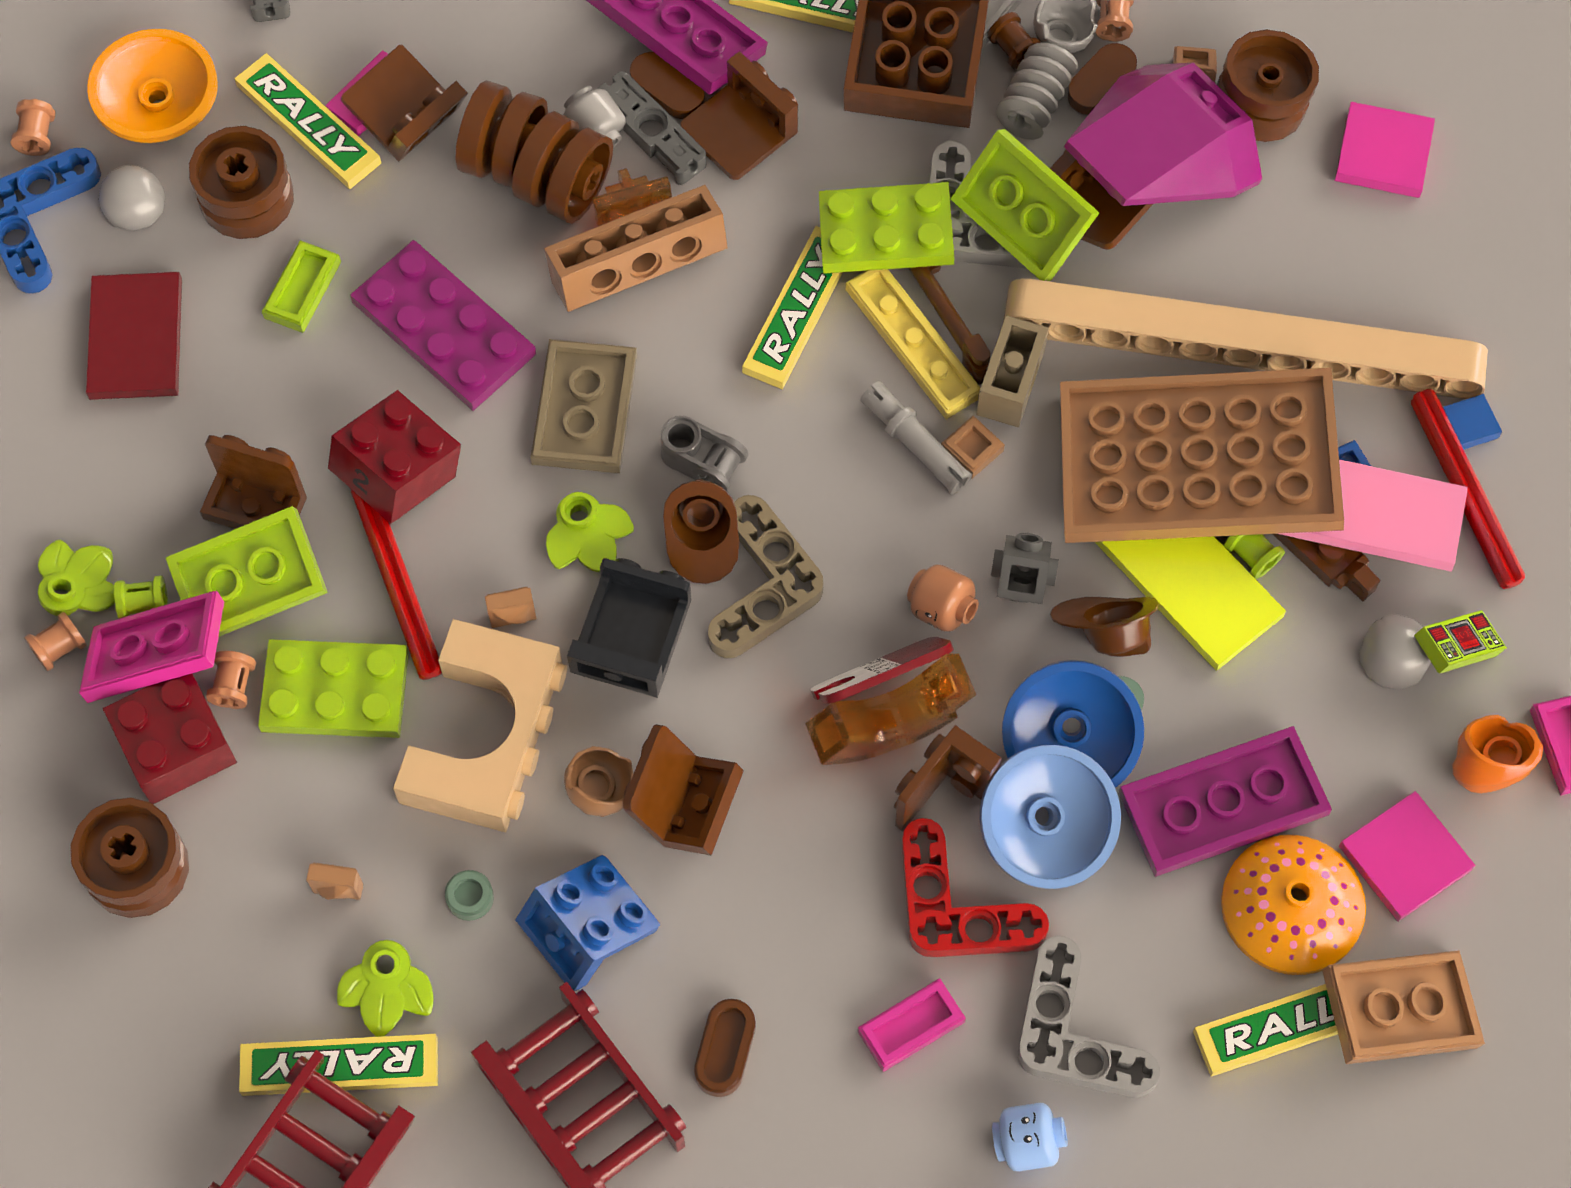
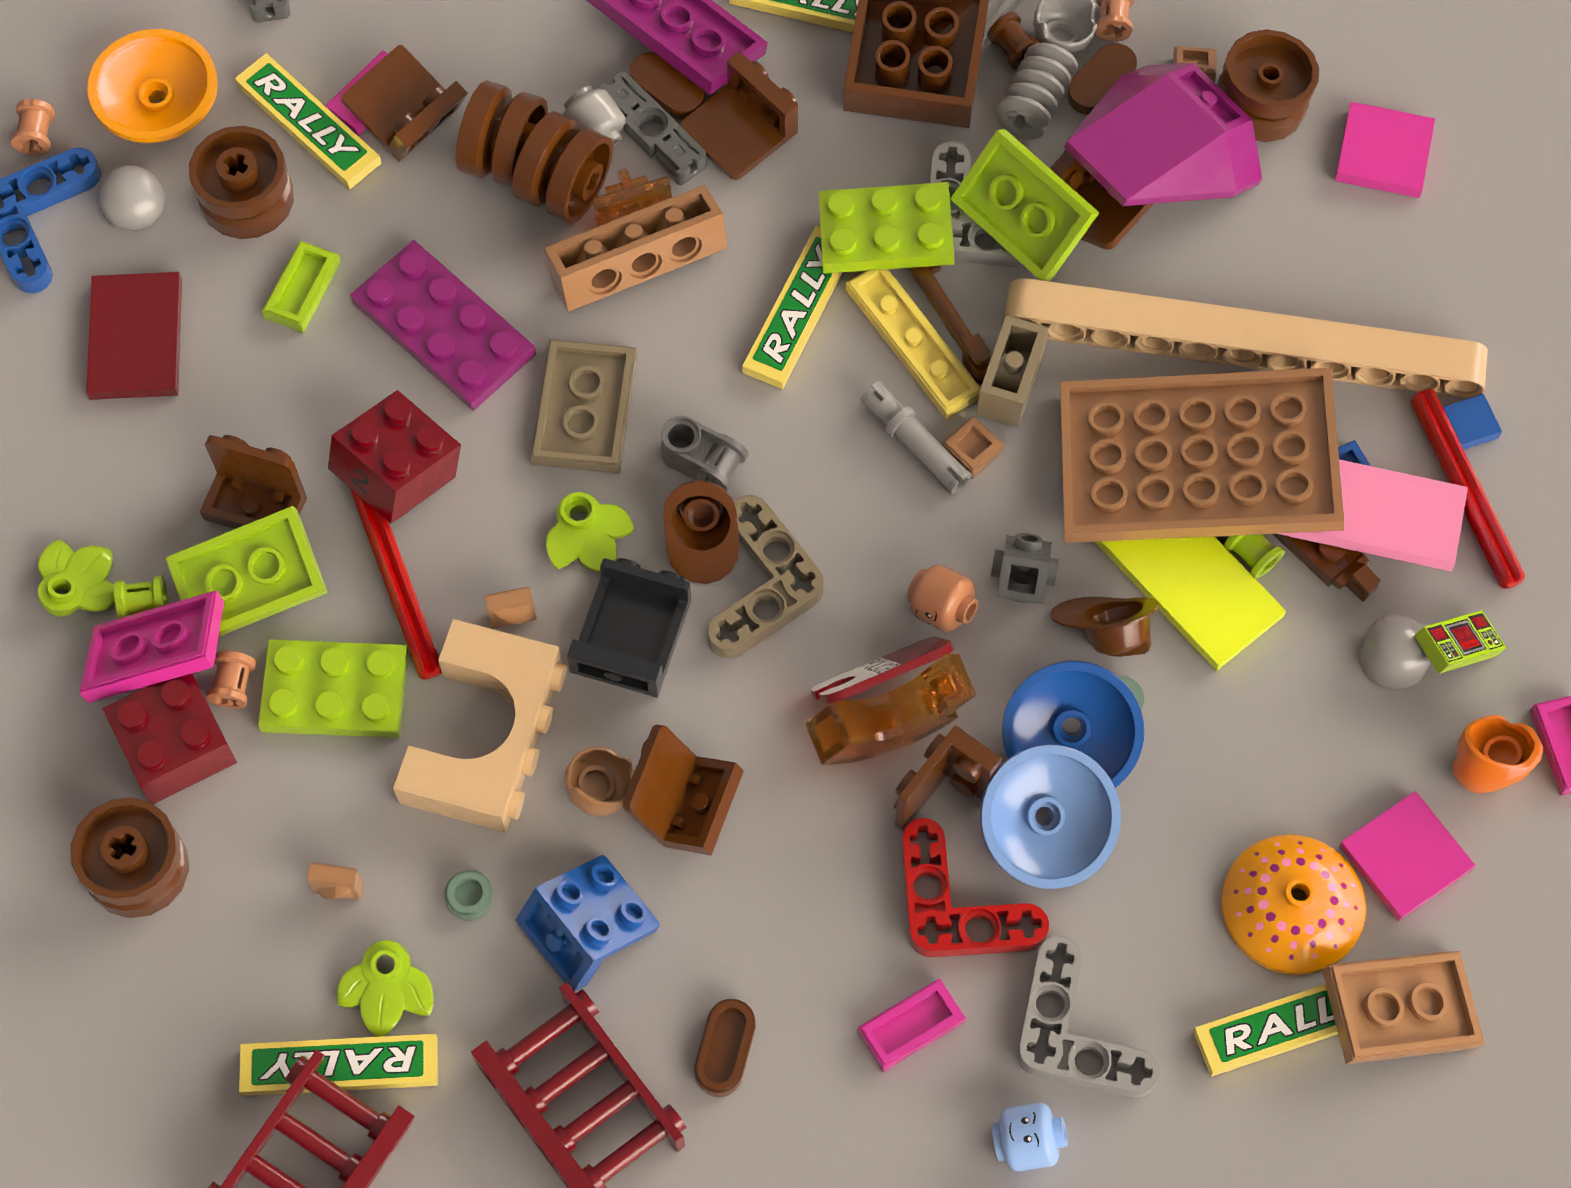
nougat bush [24,612,87,671] -> none
magenta plate [1118,726,1332,877] -> none

